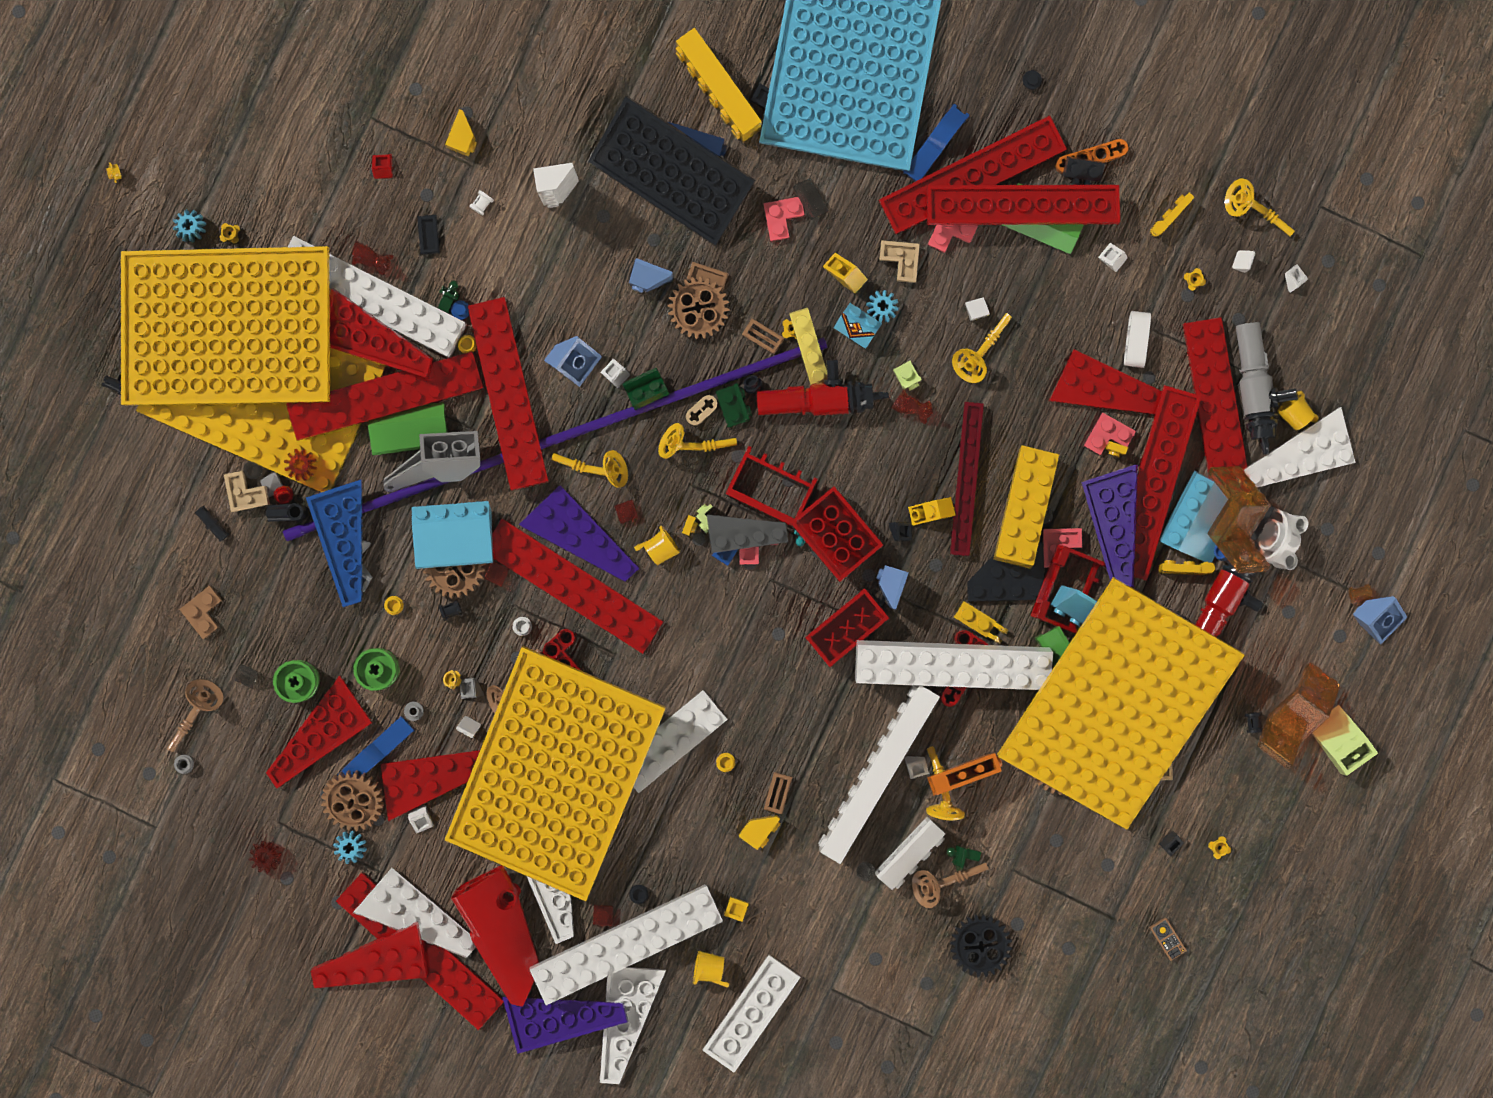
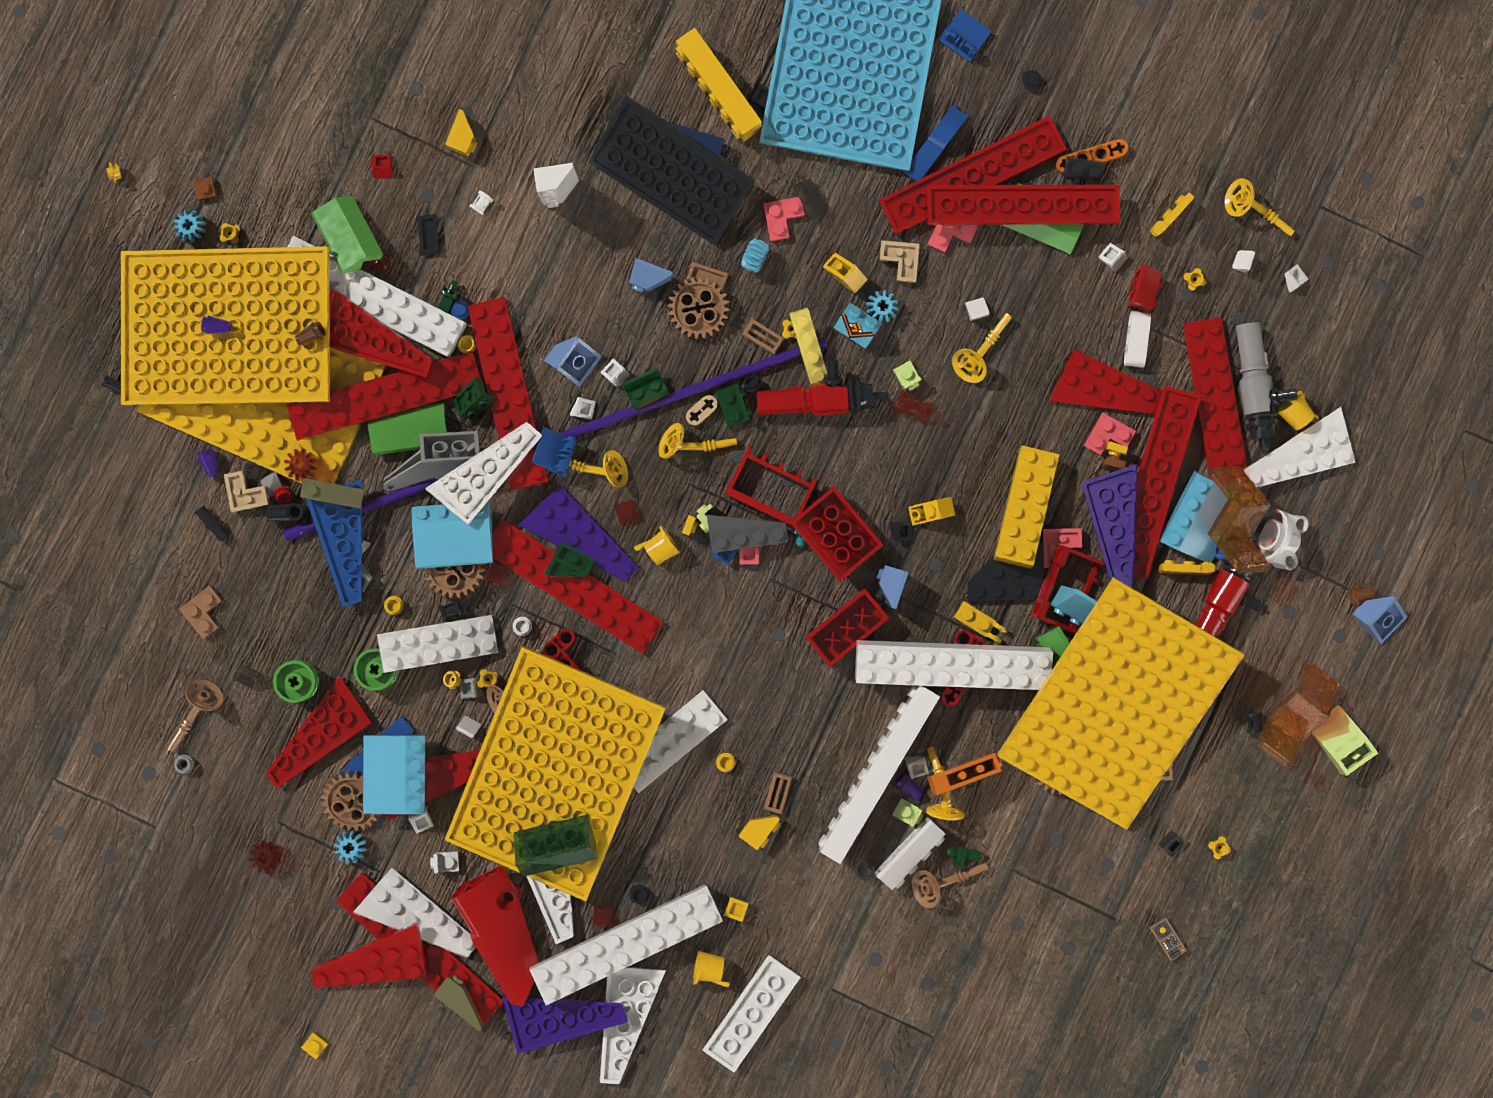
light grey plate [404,702,424,721] -> none
black gear [949,913,1012,977] -> none
dark red plate [950,402,984,556] -> none
none -> dark orange plate [193,177,218,201]
none -> dark purple cone [197,448,220,477]
none -> dark purple cone [201,315,231,334]
none -> reddish brown cone [295,322,326,346]
none -> olive slope [300,478,364,508]
none -> yellow plate [301,1031,329,1059]
none -> bright green slope [312,196,383,273]
none -> medium azure slope [363,735,425,814]
none -> white plate [377,615,498,673]
none -> white wing [425,422,542,524]
none -> white bracket [430,851,460,874]
none -> olive slope [433,974,484,1031]
none -> dark green bracket [453,377,495,419]
none -> yellow plate [477,669,498,688]
none -> clear green slope [514,814,597,877]
none -> blue hinge [532,427,576,477]
none -> dark green wing [544,542,595,577]
none -> white slope [570,397,596,420]
none -> medium azure gear [741,238,769,273]
none -> yellowish green bracket [892,798,923,827]
none -> dark purple cone [894,773,923,801]
none -> blue hinge [939,9,992,62]
none -> dark orange plate [1102,456,1126,471]
none -> red slope [1127,264,1163,312]

